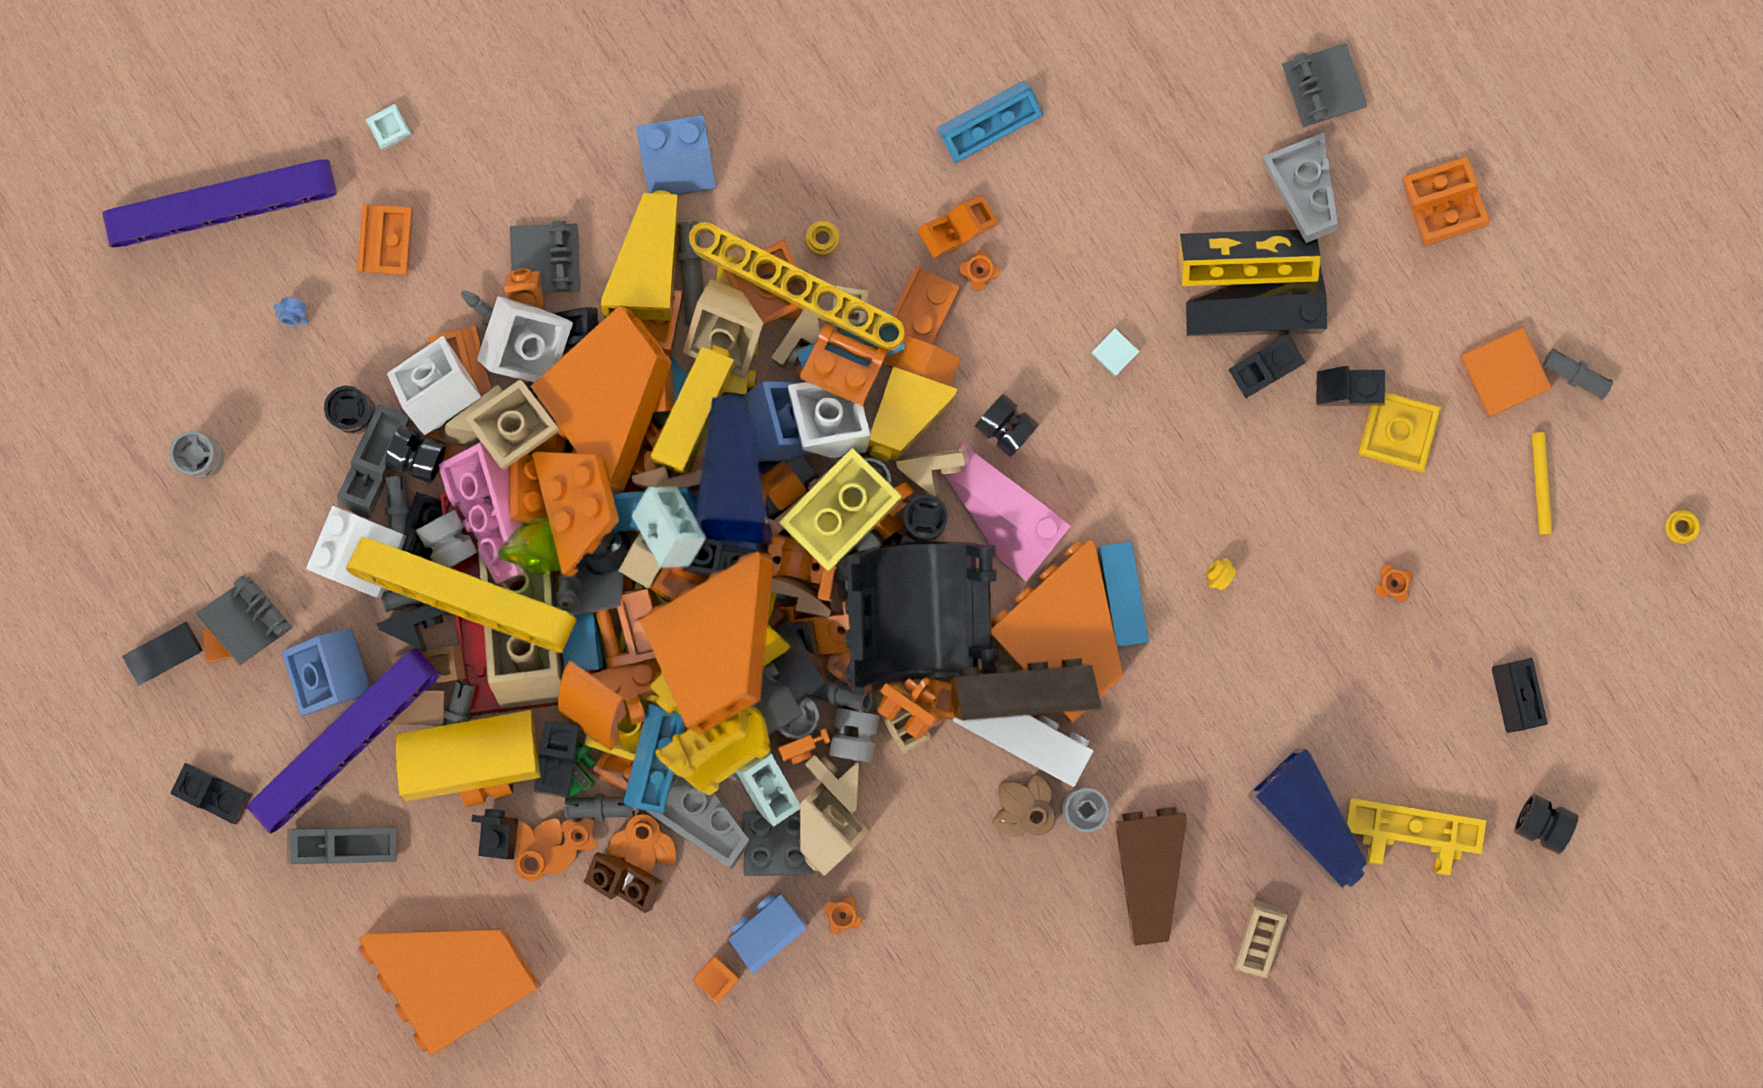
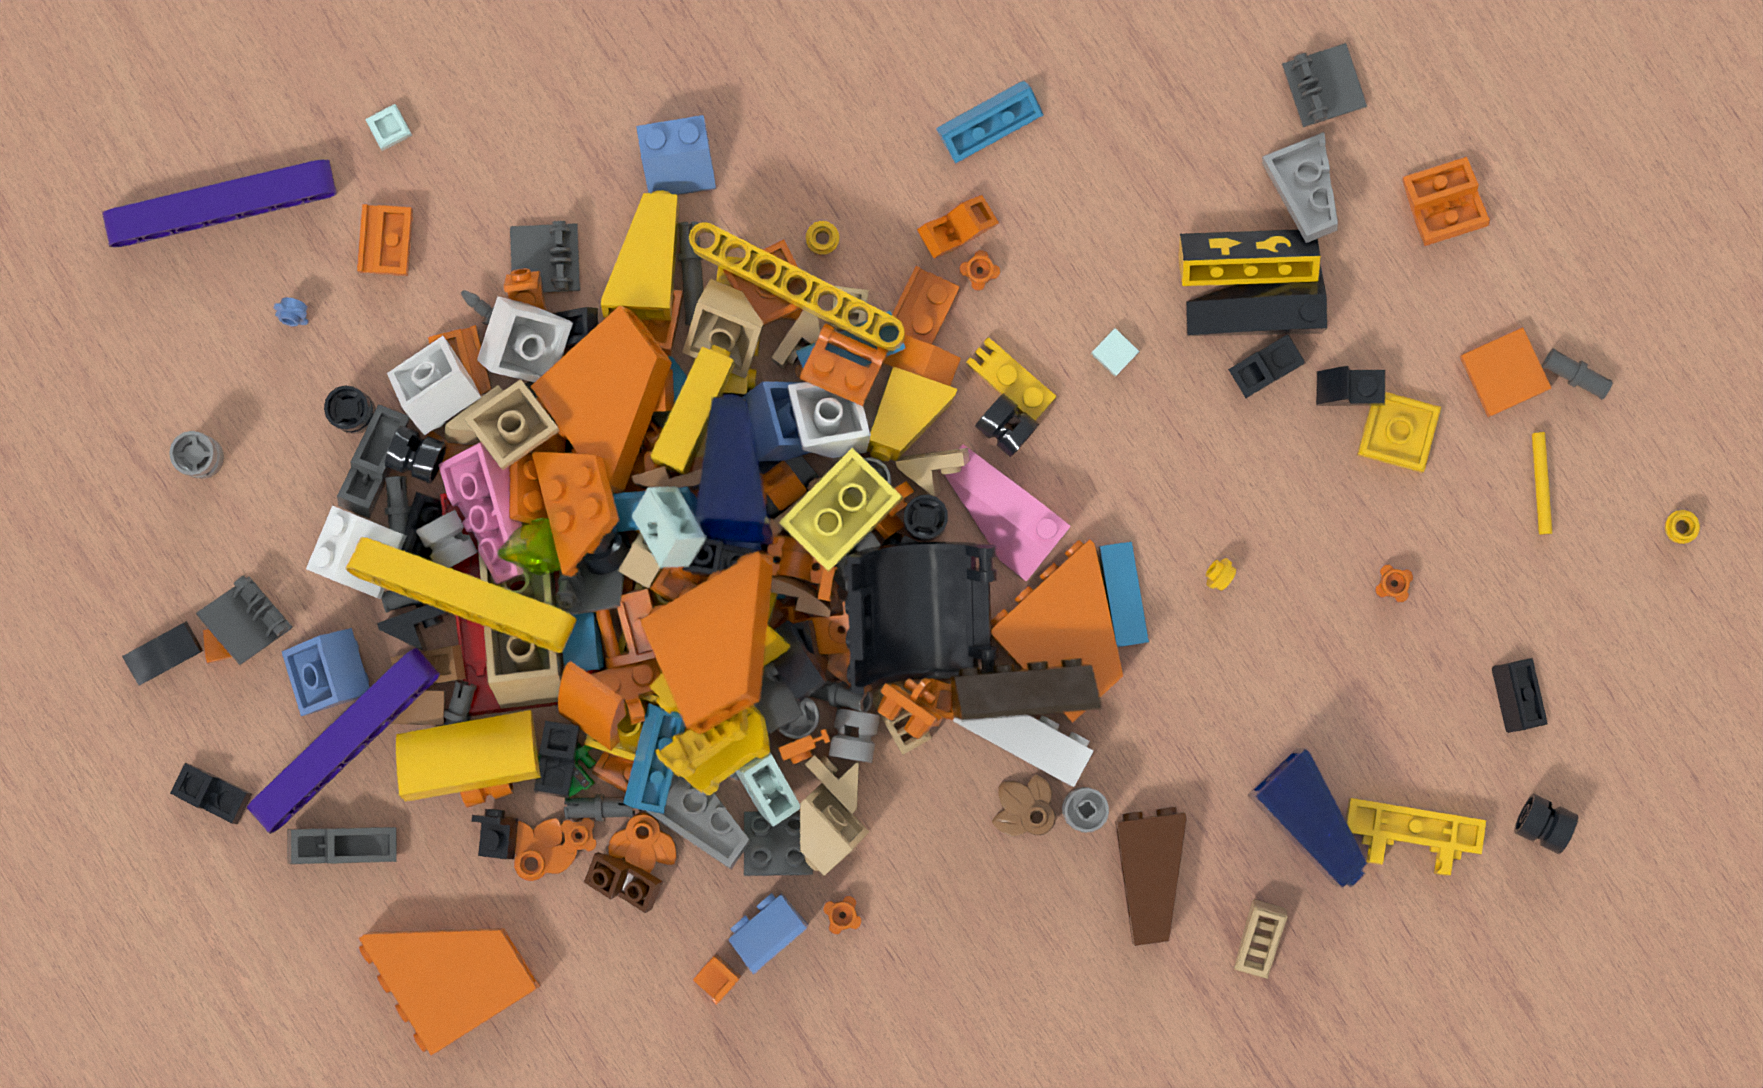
none -> yellow hinge [965,337,1057,421]

